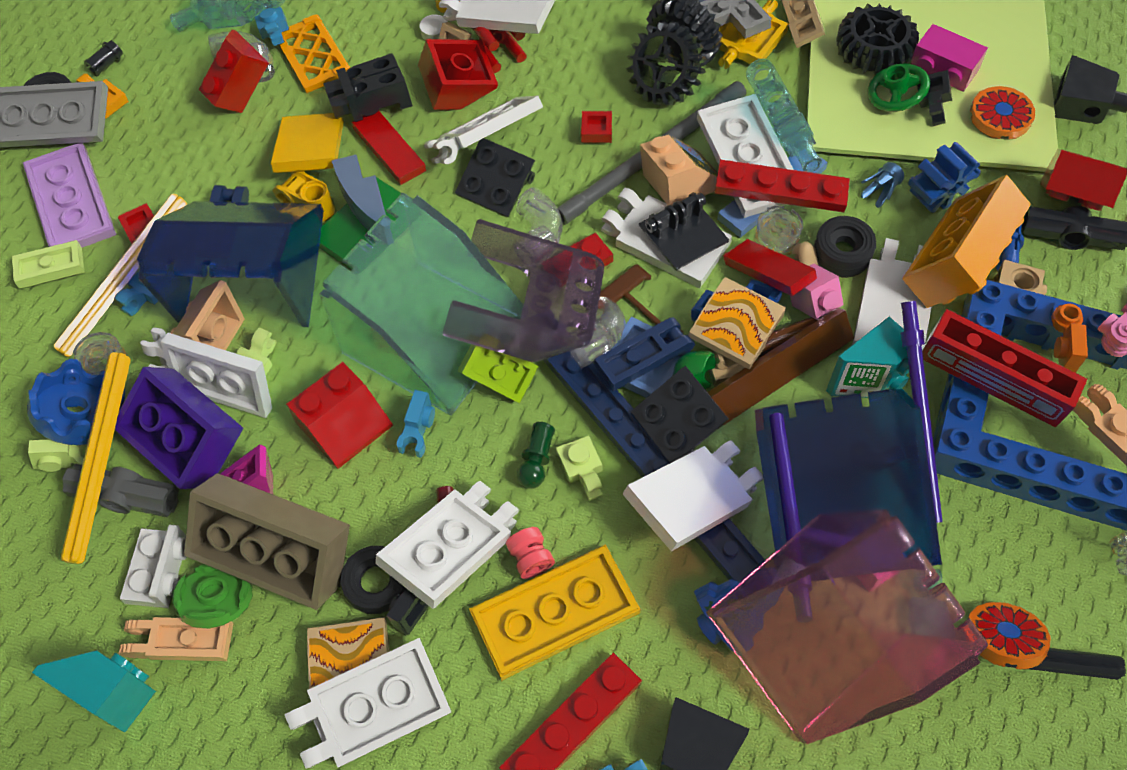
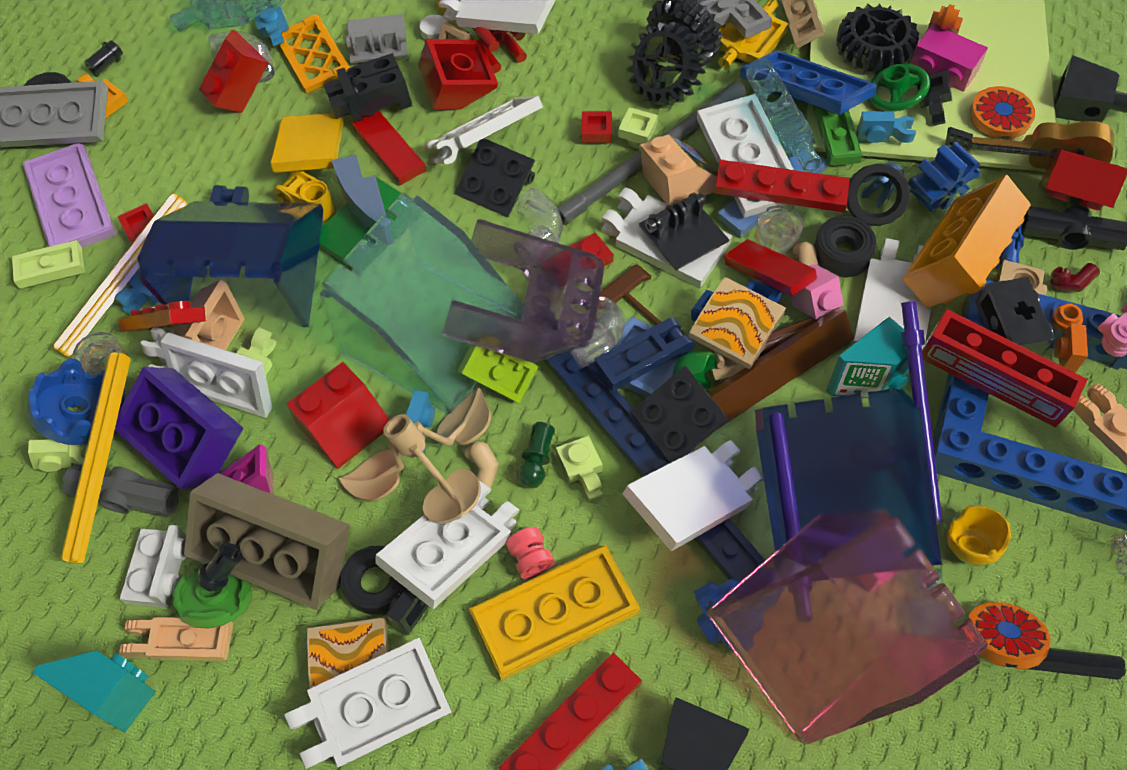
none -> red plate [118,301,206,332]
none -> black pin [198,543,243,592]
none -> tan plant [339,387,491,524]
none -> light grey hinge [346,14,408,63]
none -> tan arm [465,441,498,488]
none -> yellowish green tile [618,107,658,150]
none -> blue tile [740,50,877,115]
none -> bright green tile [813,105,863,166]
none -> black tyre [847,164,910,226]
none -> dark azure plate [856,111,916,143]
none -> orange plate [926,4,963,34]
none -> pearl gold piece [945,121,1114,169]
none -> yellow hair [947,506,1011,566]
none -> black brick [975,277,1055,355]
none -> dark red arm [1050,263,1100,292]

